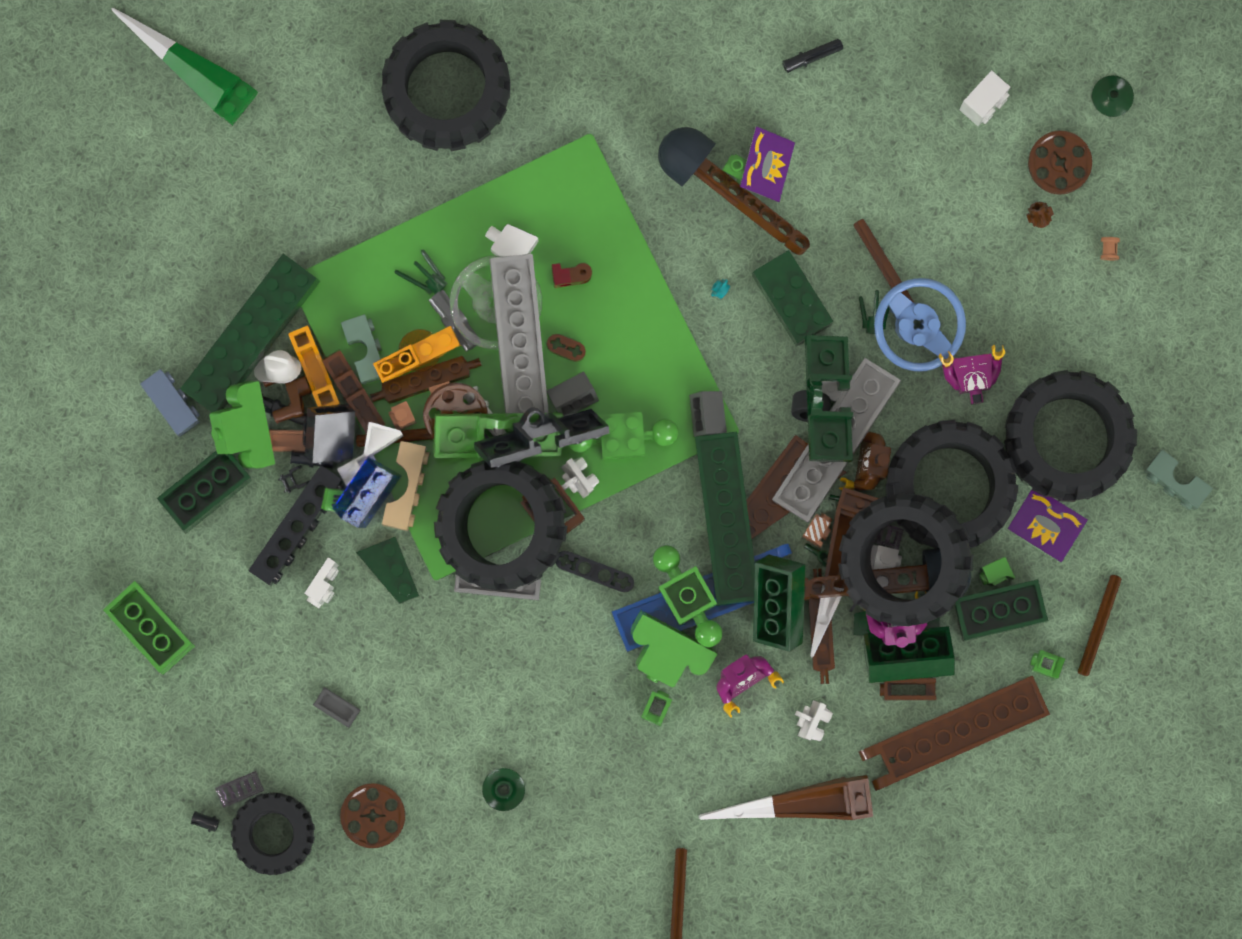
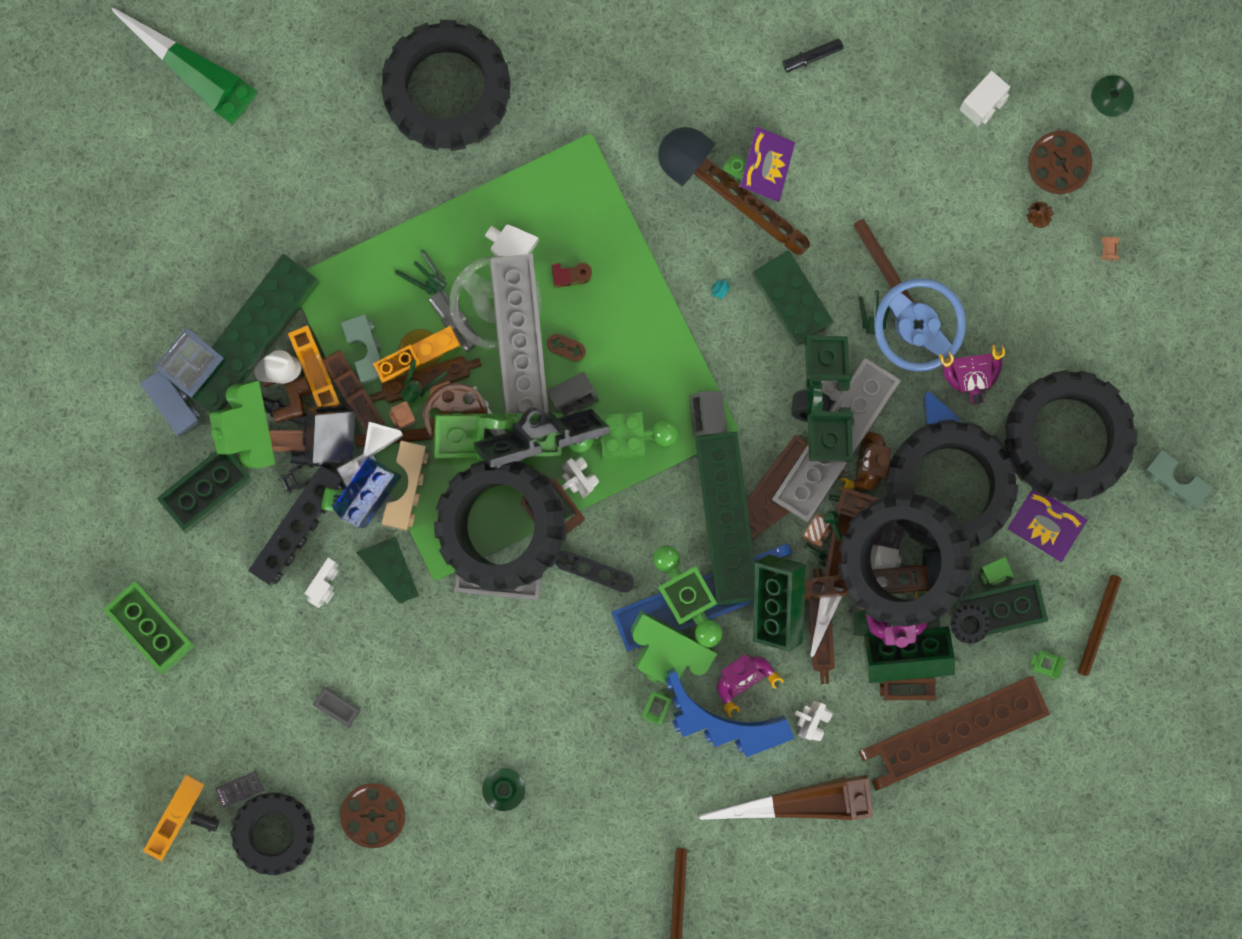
none -> light orange slope [143,774,205,861]
none -> clear piece [155,328,224,398]
none -> dark green plant [401,359,447,403]
none -> blue arch [665,668,794,758]
none -> dark green hand [823,511,842,541]
none -> blue slope [924,391,960,426]
none -> black tyre [951,605,990,644]

